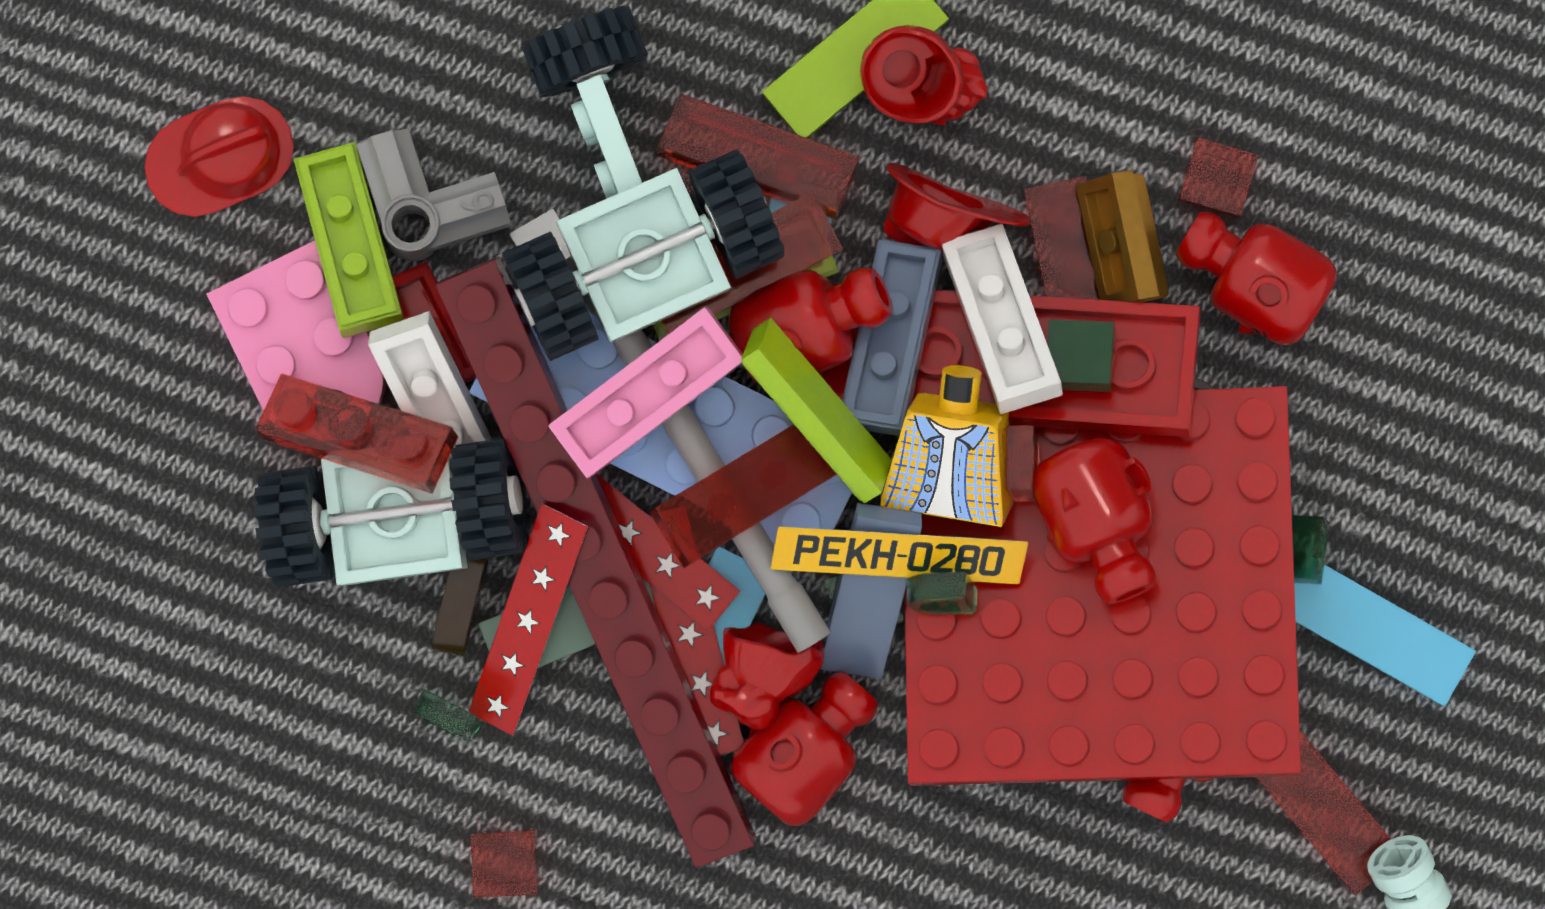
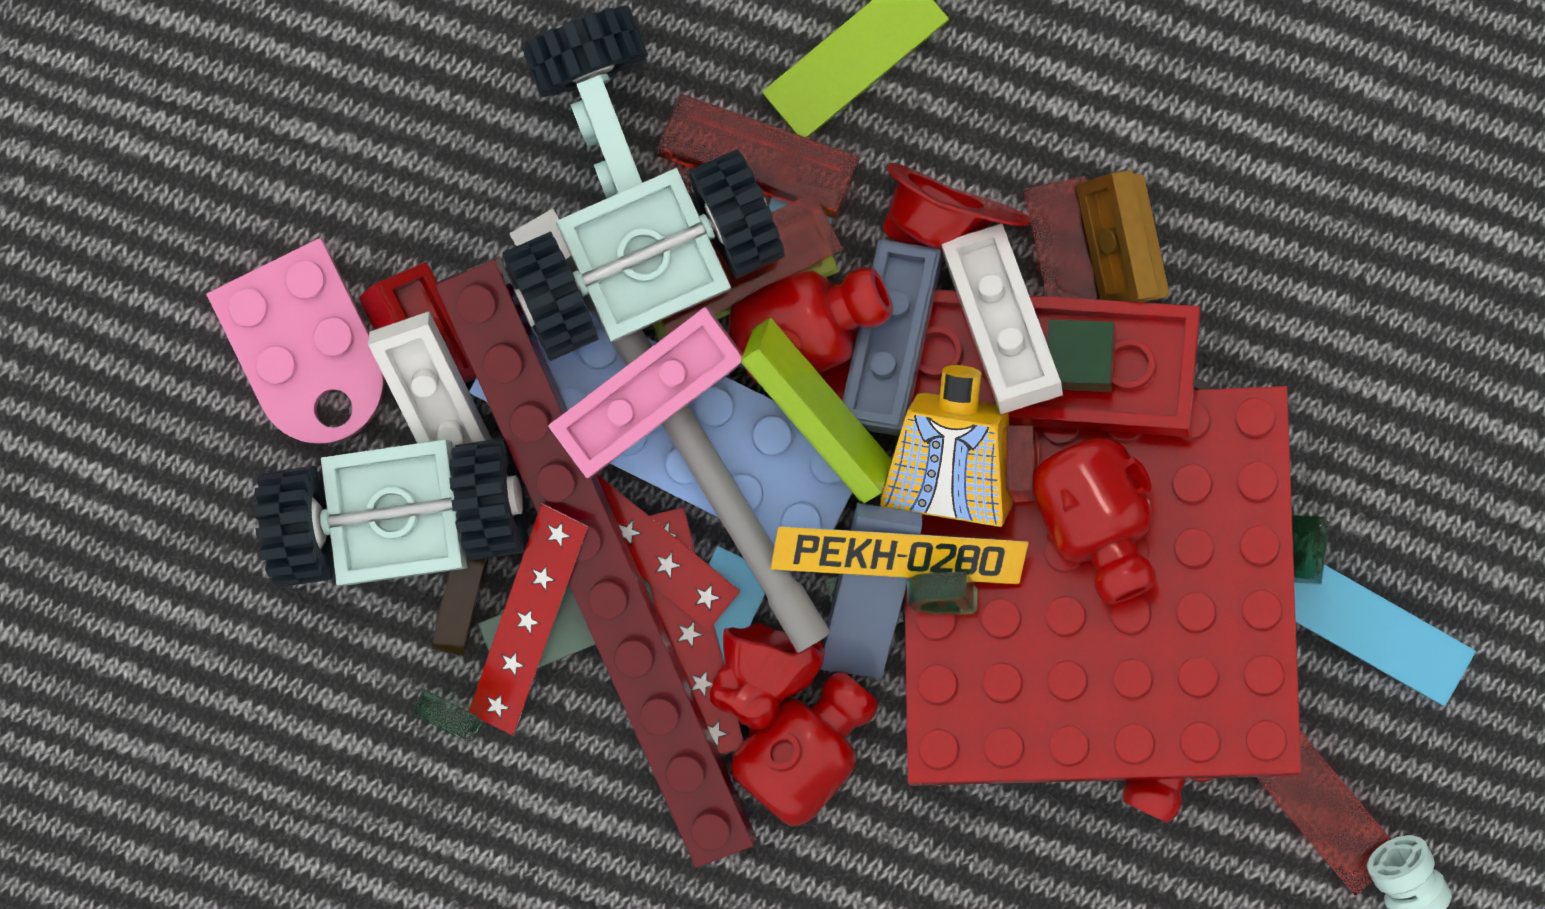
red piece [144,96,294,217] -> none
clear red plate [255,374,458,494] -> none
lime tile [294,142,404,338] -> none
light grey piece [356,128,512,261] -> none
clear red tile [470,829,539,898] -> none
clear red tile [649,424,837,568] -> none
red hair [860,25,988,125] -> none
red piece [1175,212,1337,345] -> none
clear red tile [1177,137,1259,218] -> none

